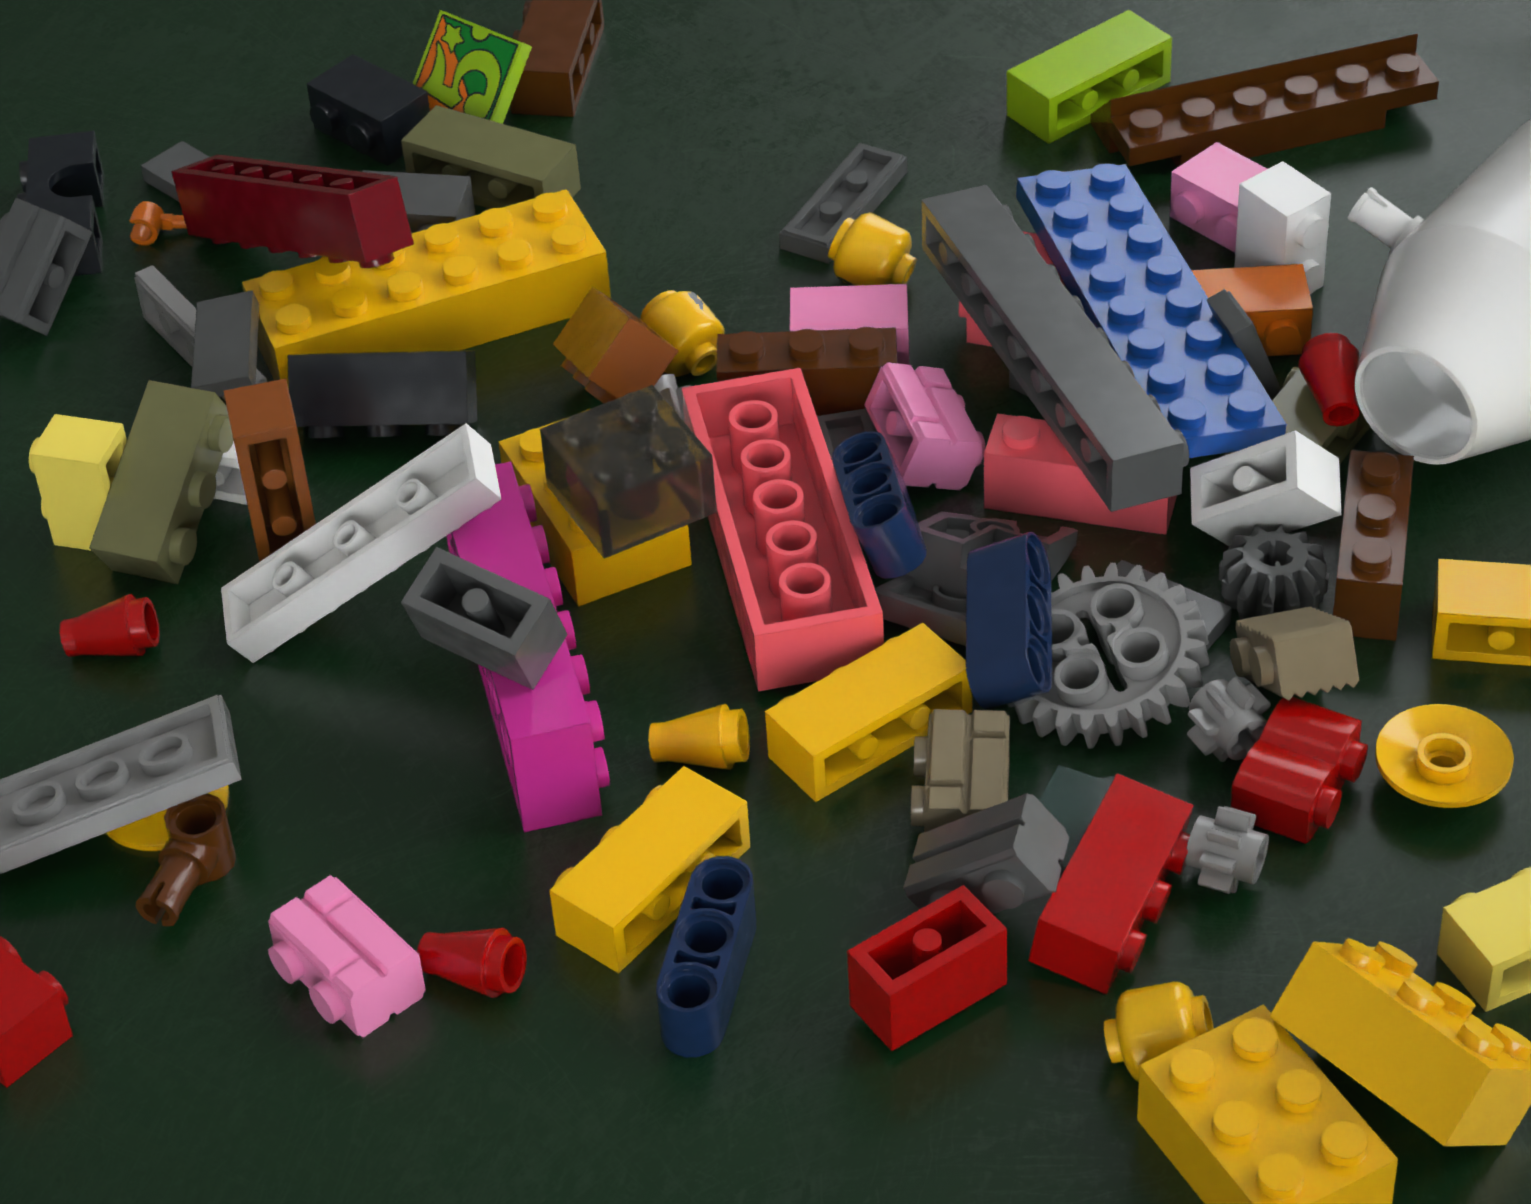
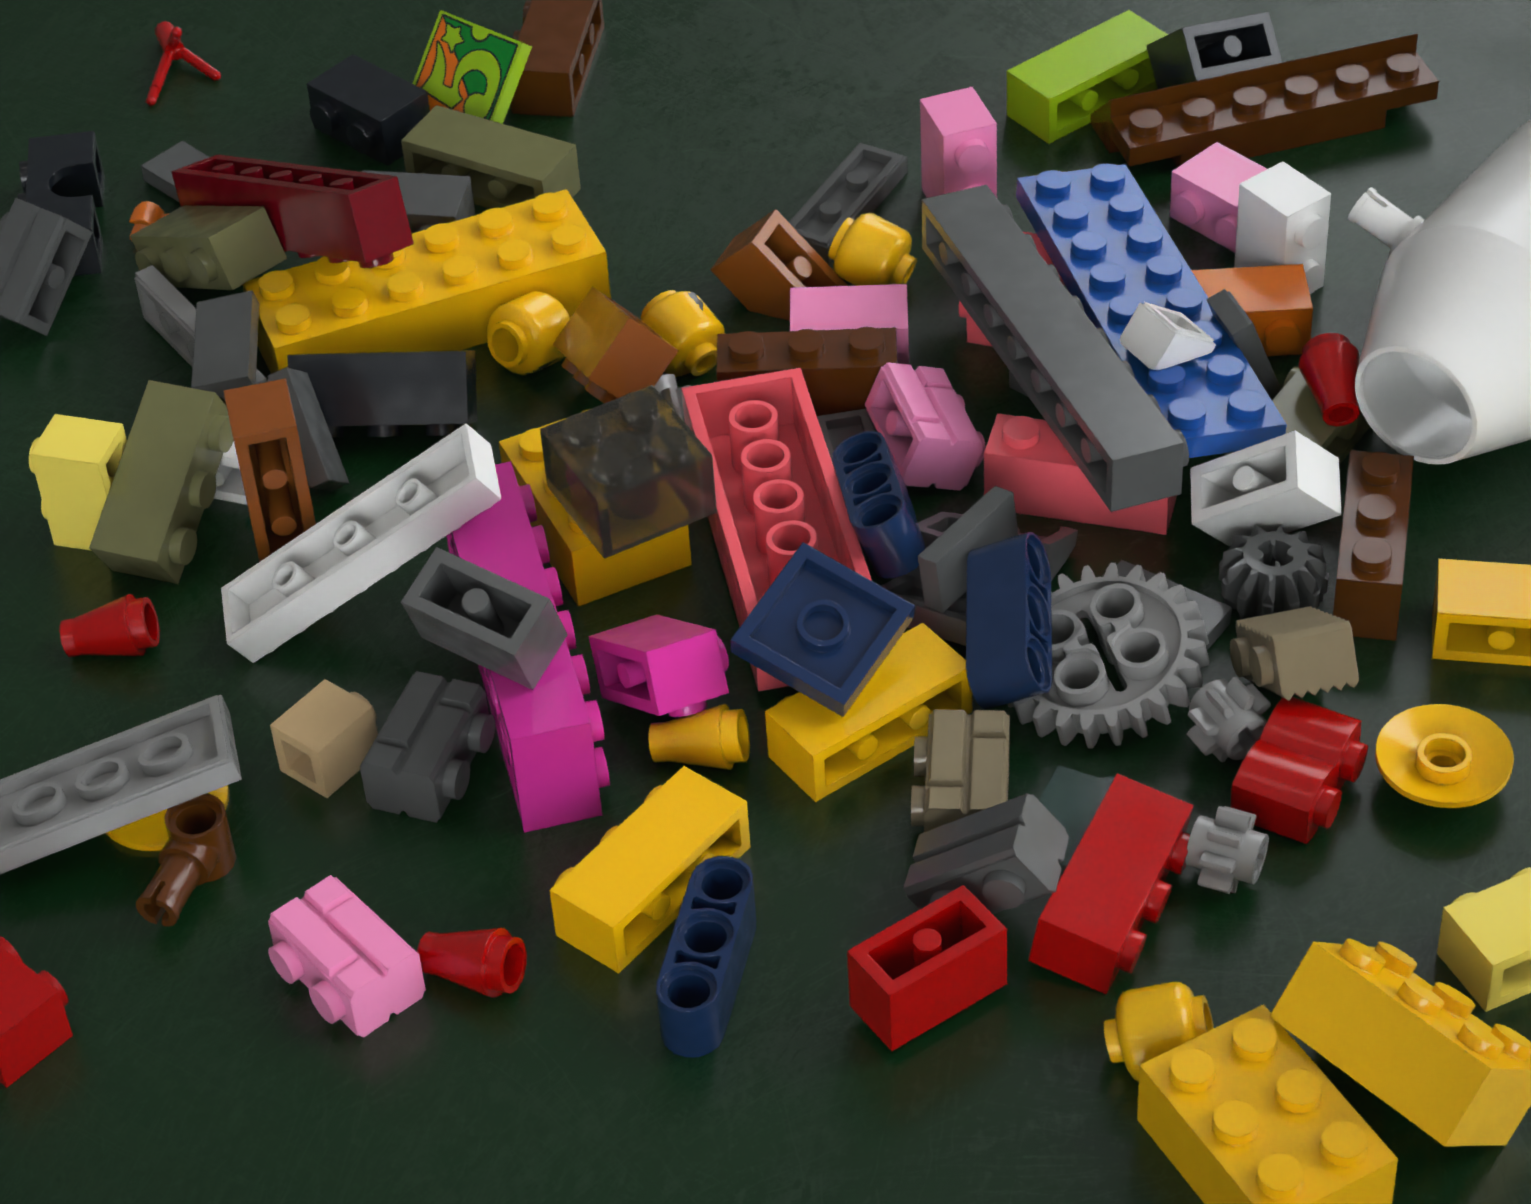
none -> olive brick [130,206,287,290]
none -> red plant [146,21,221,106]
none -> dark grey tile [267,367,349,491]
none -> tan brick [270,679,378,798]
none -> dark grey brick [360,671,495,823]
none -> yellow head [487,291,570,375]
none -> dark pink brick [588,614,729,717]
none -> dark orange slope [711,209,848,321]
none -> dark blue plate [731,542,915,717]
none -> dark grey tile [918,486,1018,613]
none -> bright pink brick [920,87,997,198]
none -> white slope [1120,302,1216,370]
none -> black brick [1146,12,1282,89]

